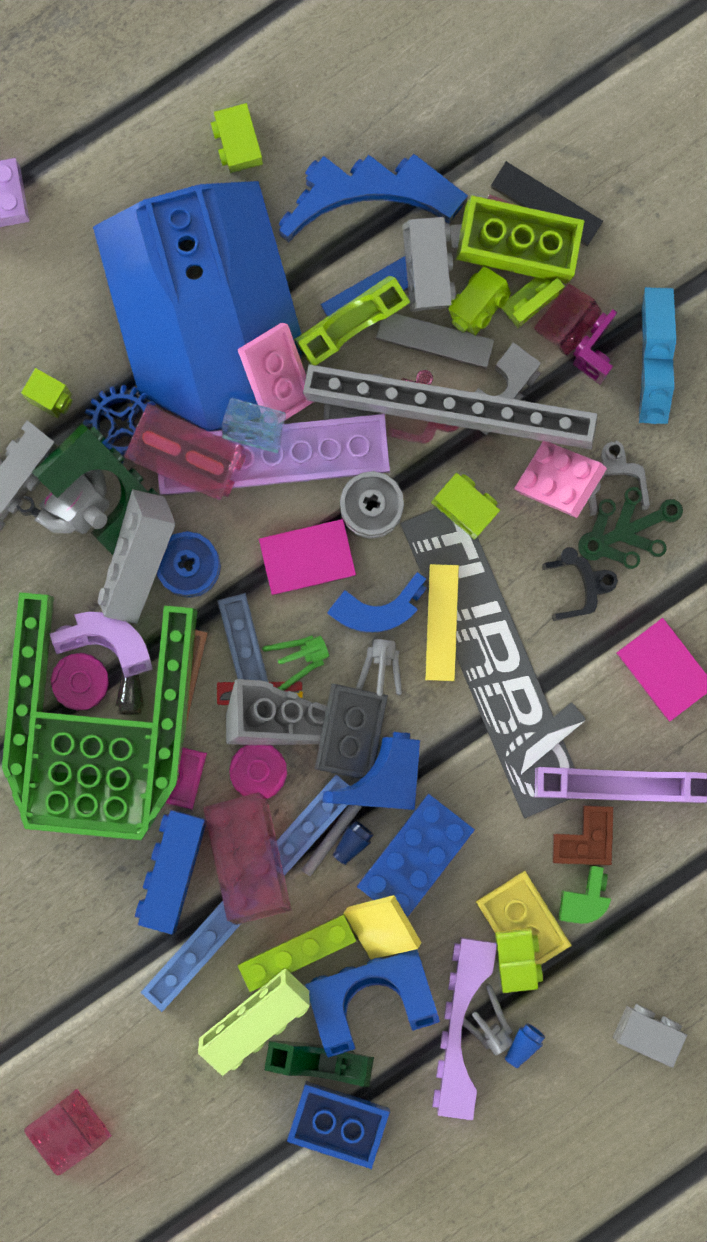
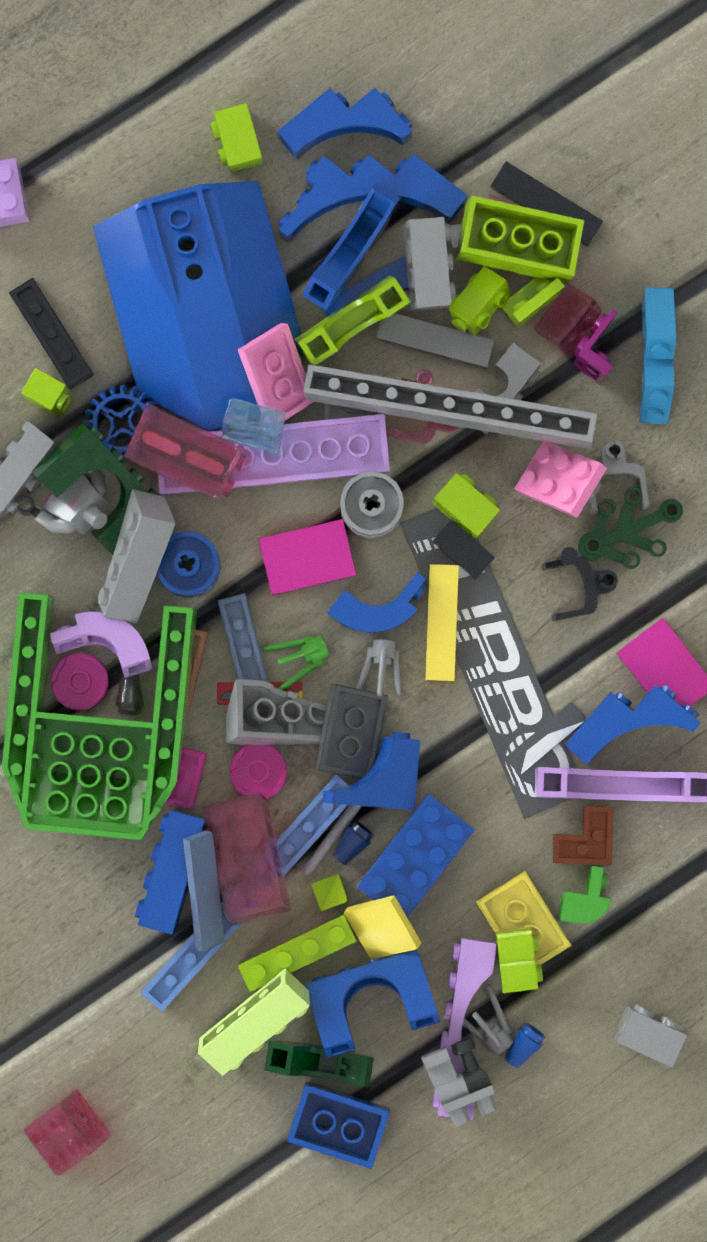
none -> black tile [9,278,94,390]
none -> sand blue tile [183,830,225,952]
none -> blue arch [277,88,413,160]
none -> blue arch [302,182,401,311]
none -> lime slope [311,873,348,911]
none -> light grey hips [421,1037,496,1127]
none -> black tile [432,520,495,580]
none -> blue arch [565,684,701,764]

